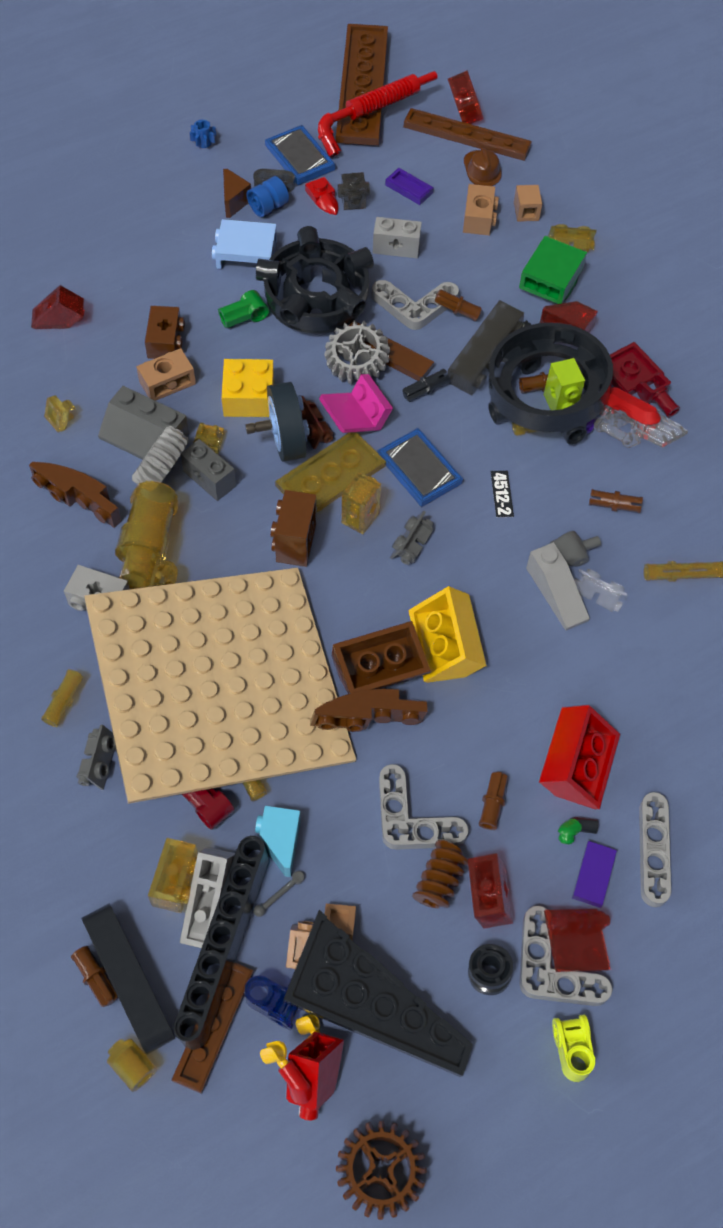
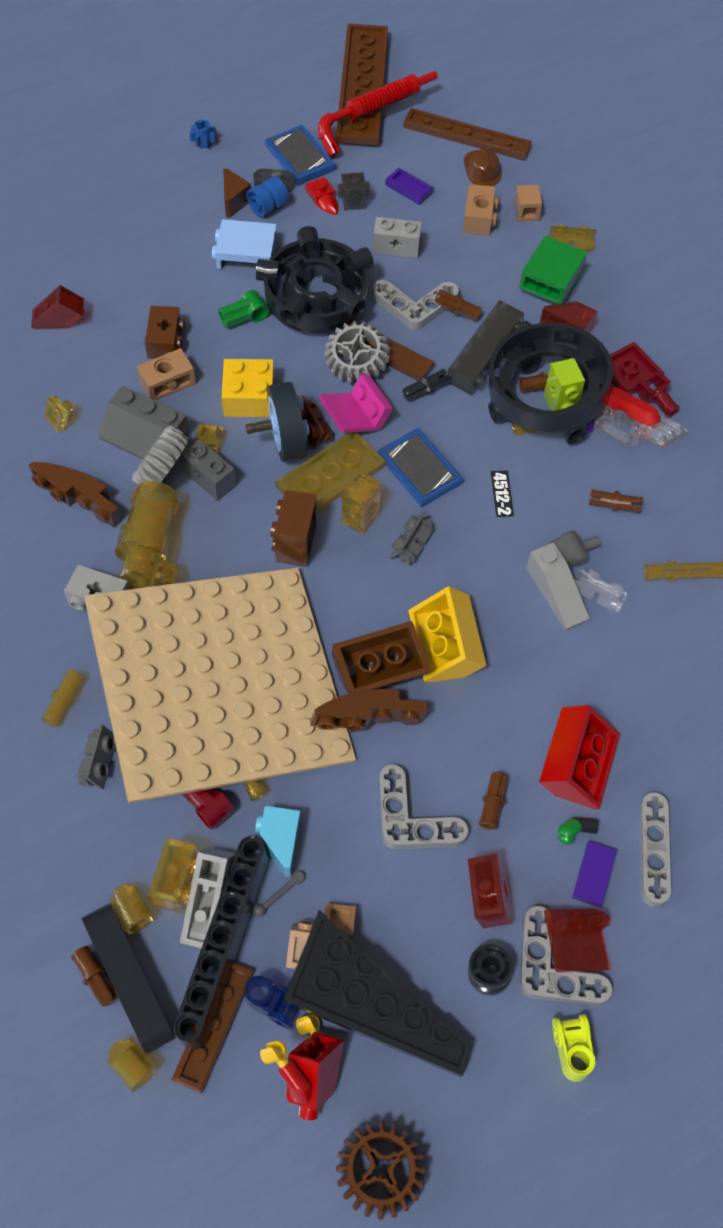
reddish brown piece [412,840,469,909] -> none
clear red brick [448,70,484,124] -> none
none -> clear yellow brick [110,884,154,934]

